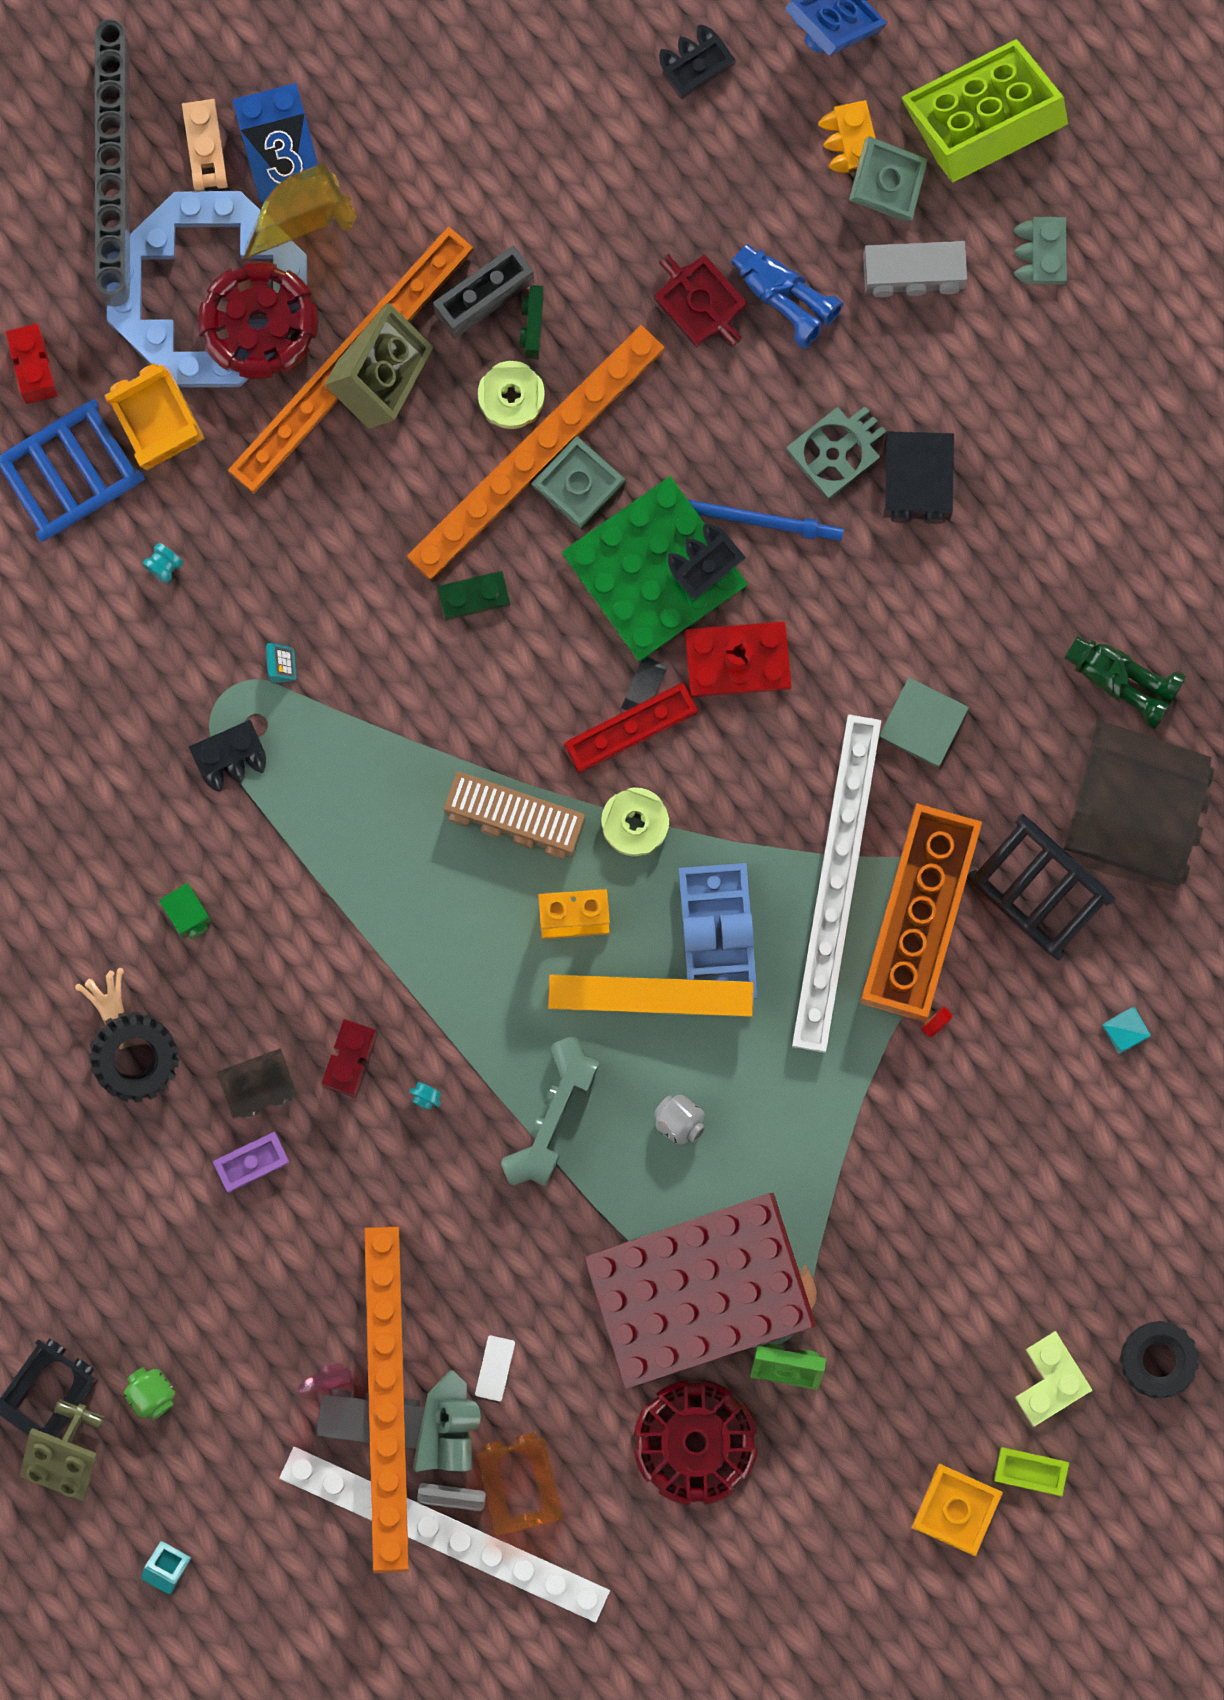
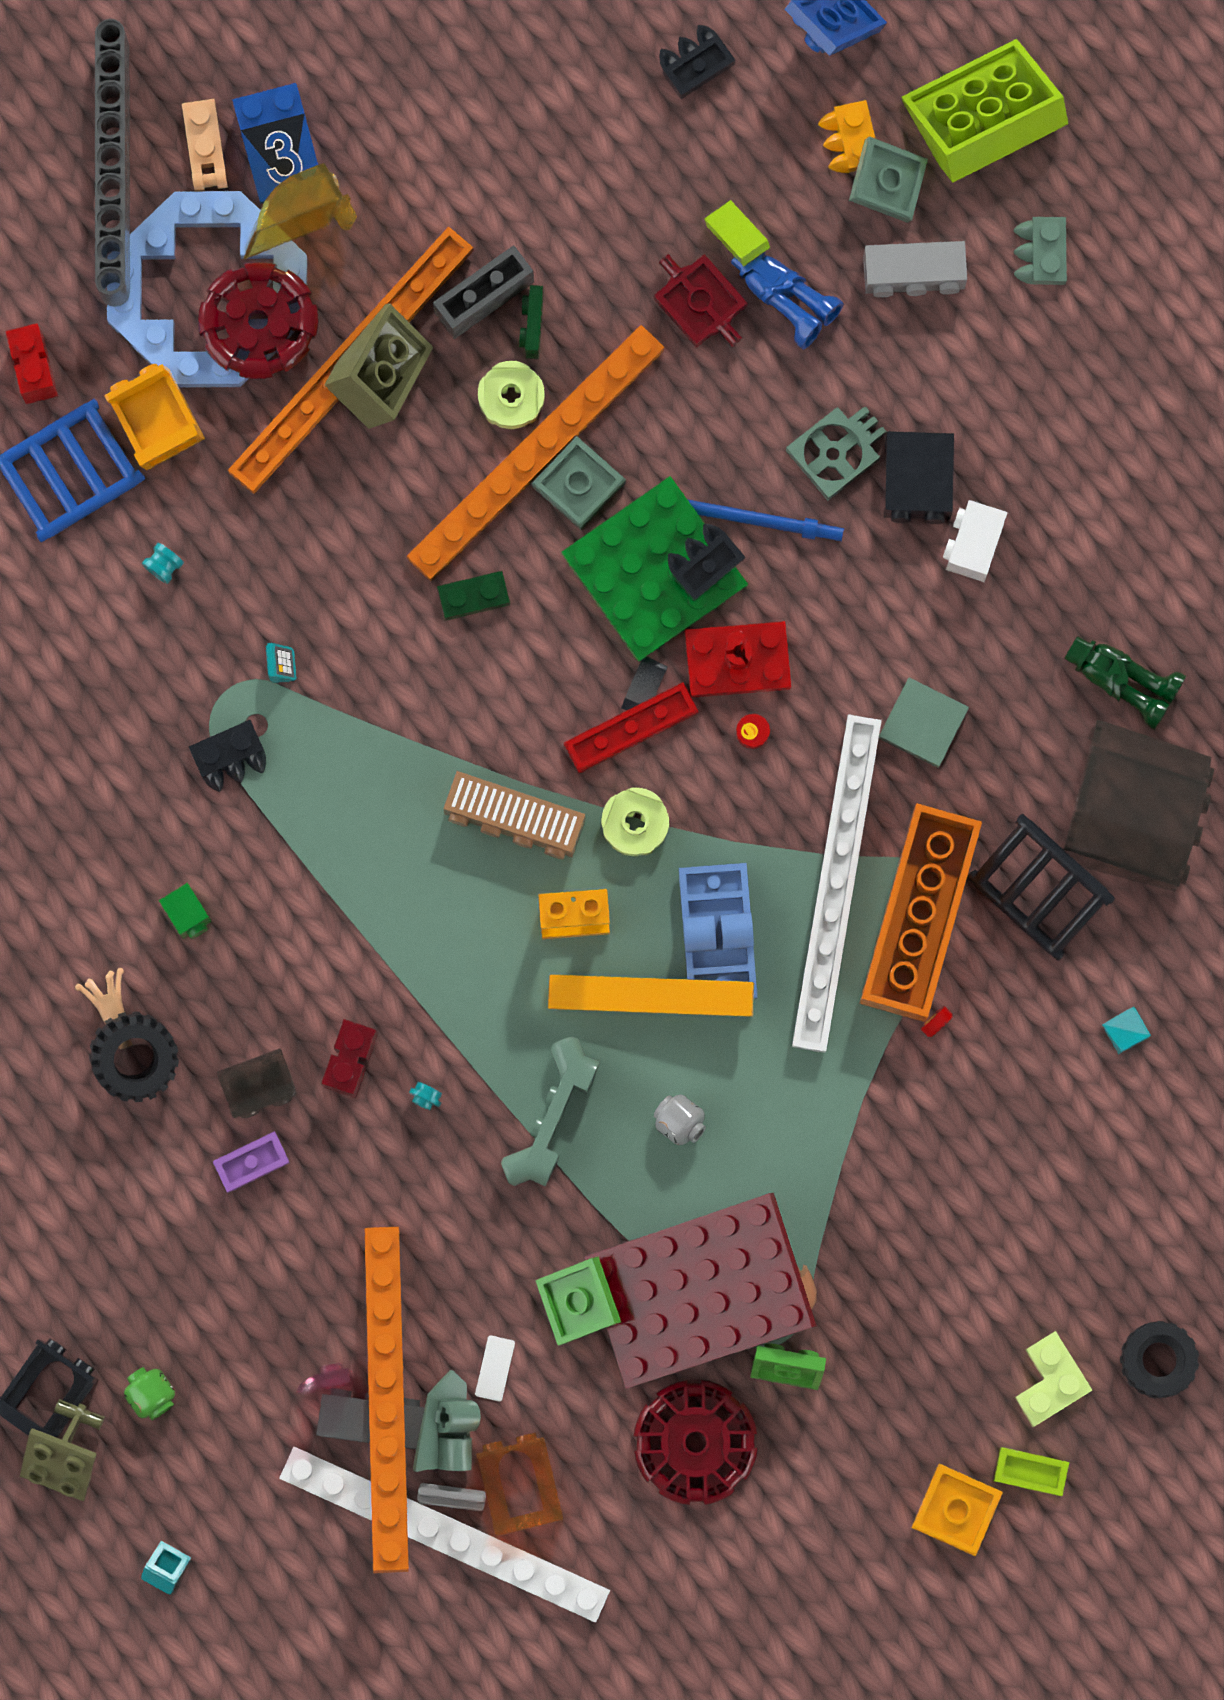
none -> bright green plate [535,1257,621,1346]
none -> lime tile [704,200,770,266]
none -> red tile [736,714,770,749]
none -> white brick [943,500,1007,582]

